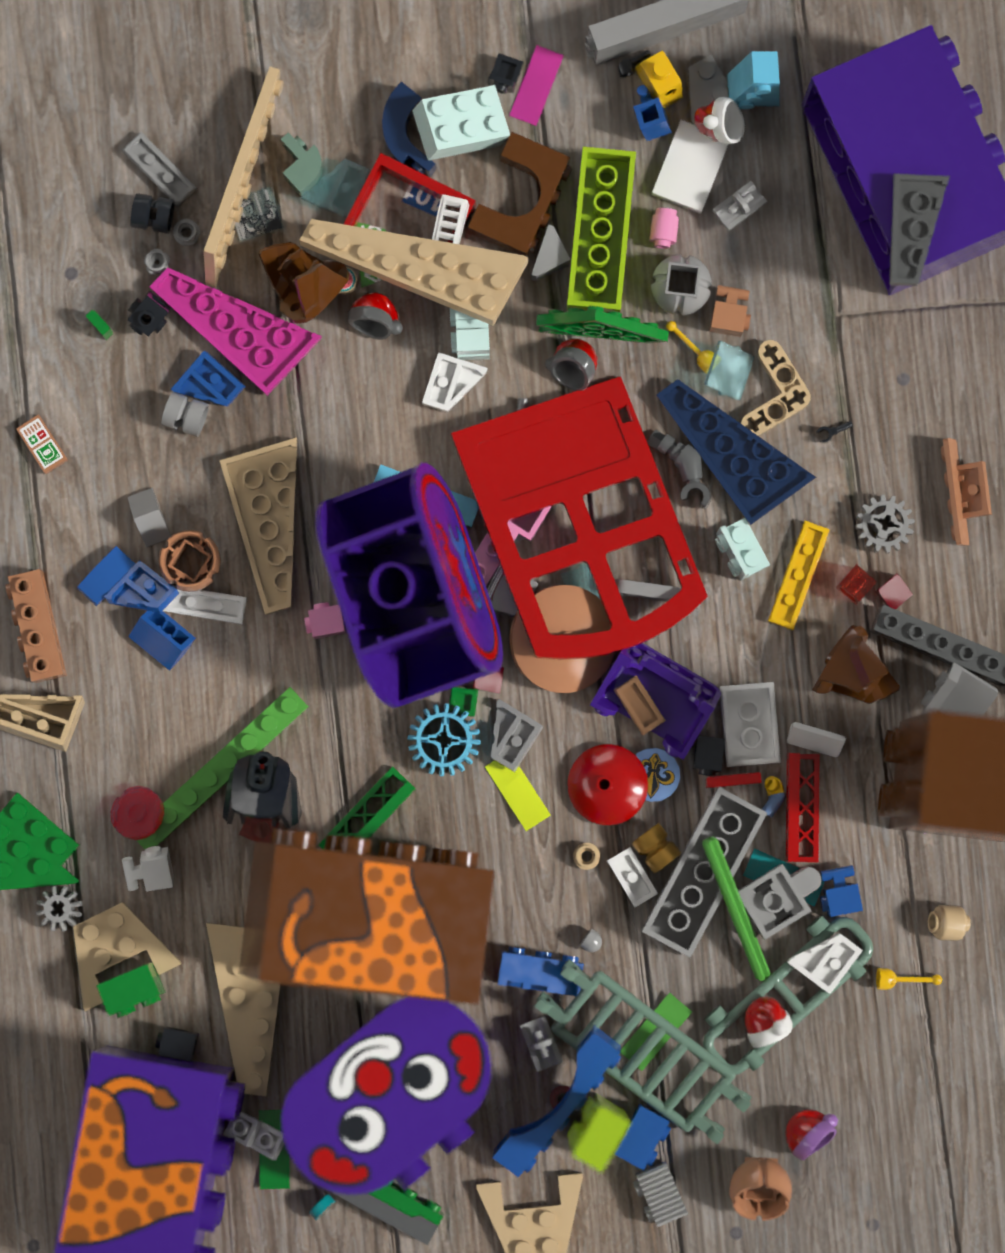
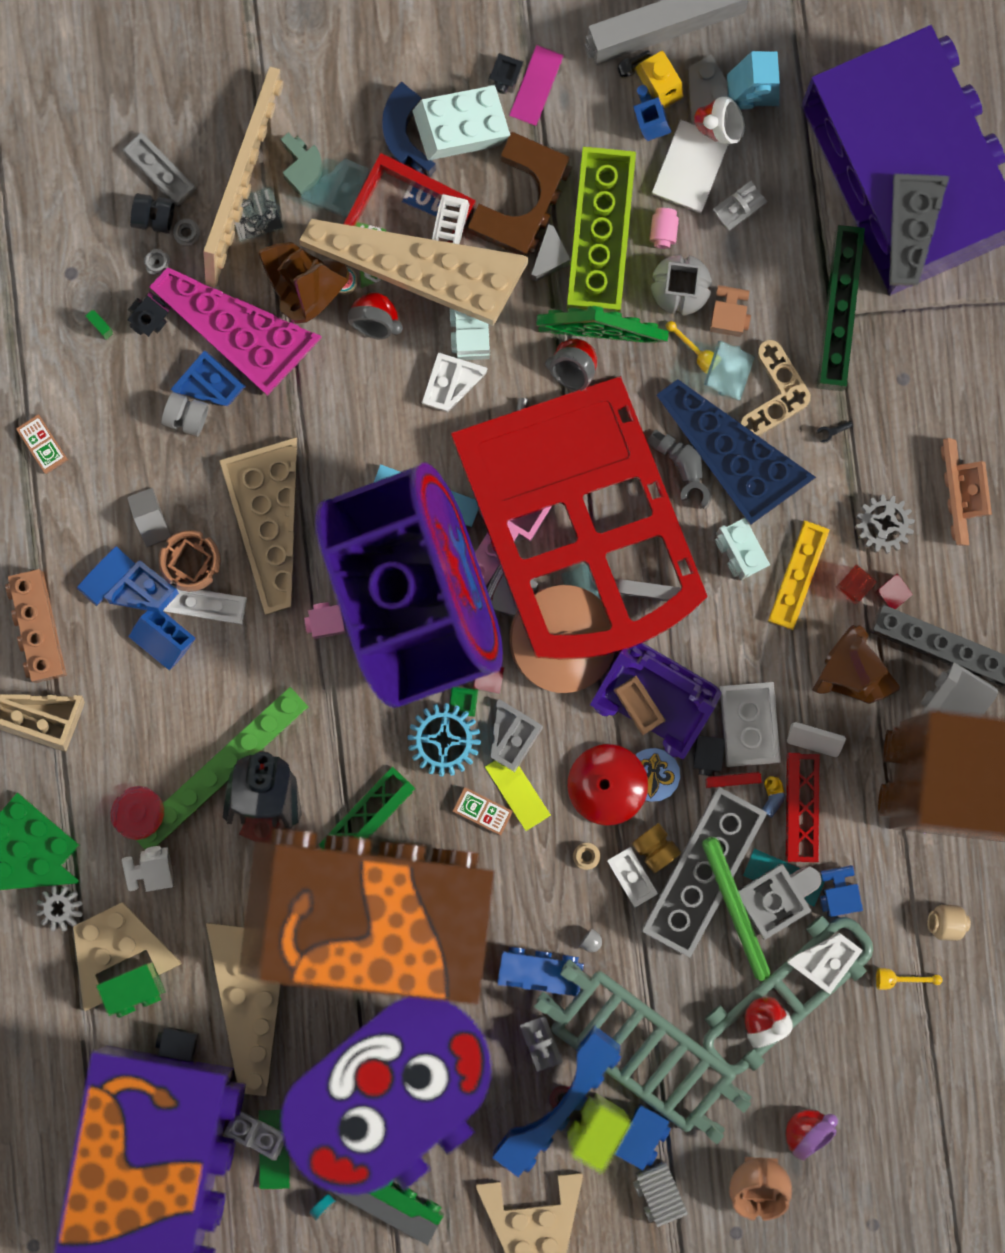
bright green sticker [620,993,692,1071] -> none
none -> tile [453,787,513,835]
none -> dark green brick [817,225,865,392]

